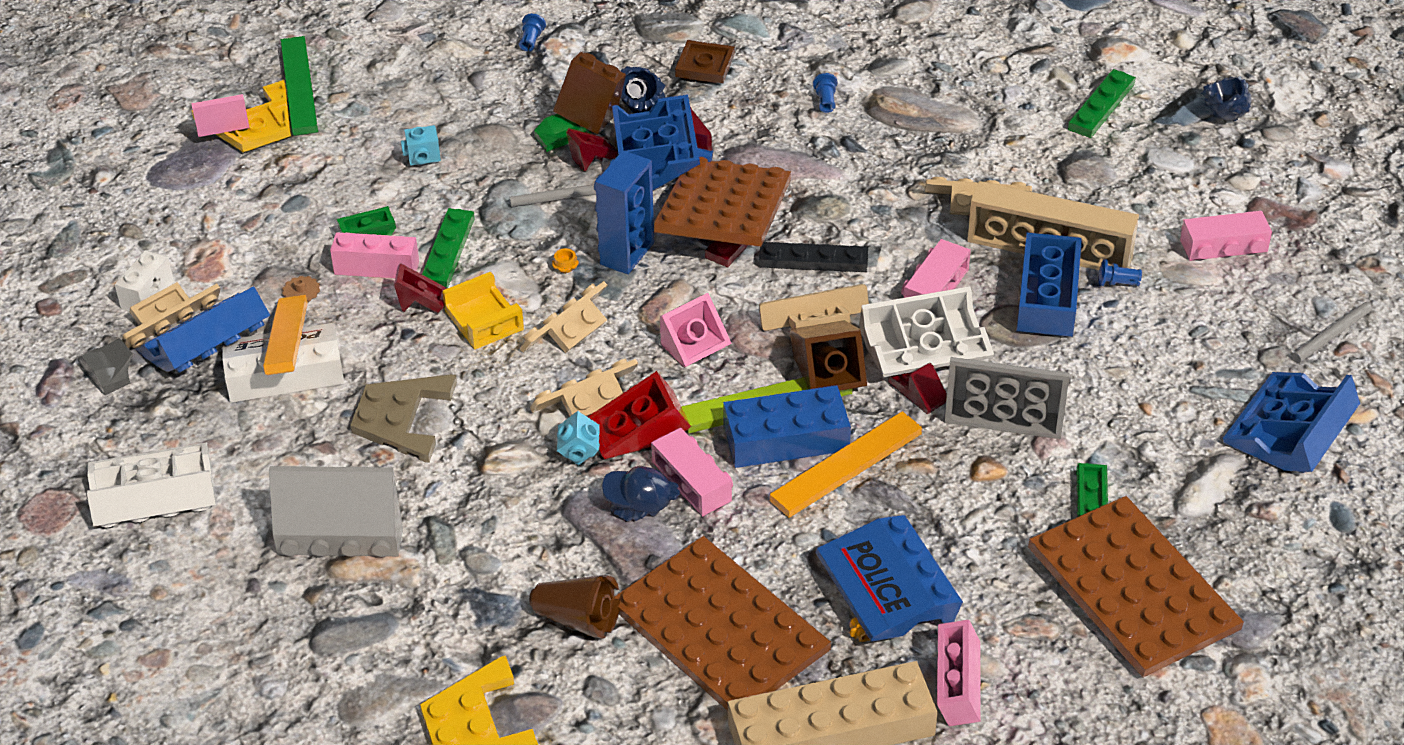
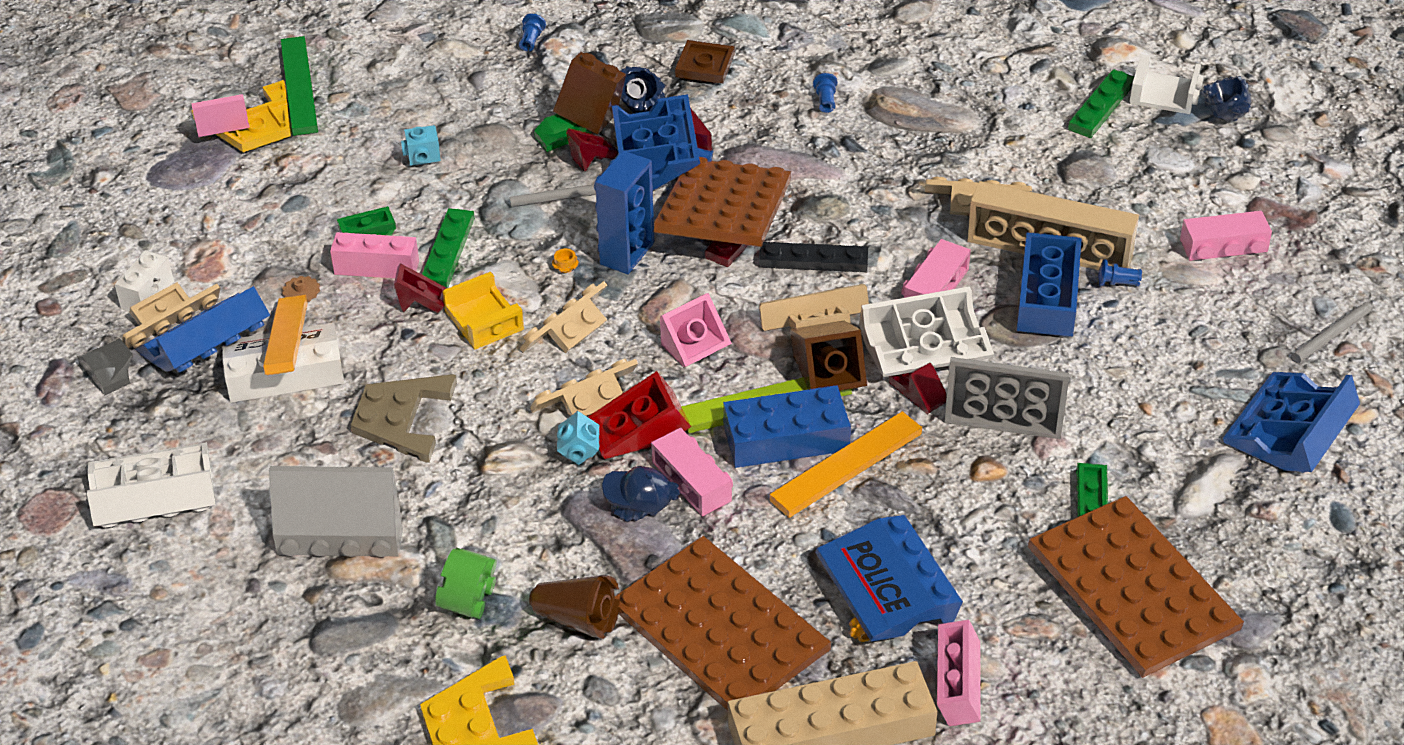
none -> bright green brick [435,547,497,619]
none -> white panel [1130,54,1204,114]

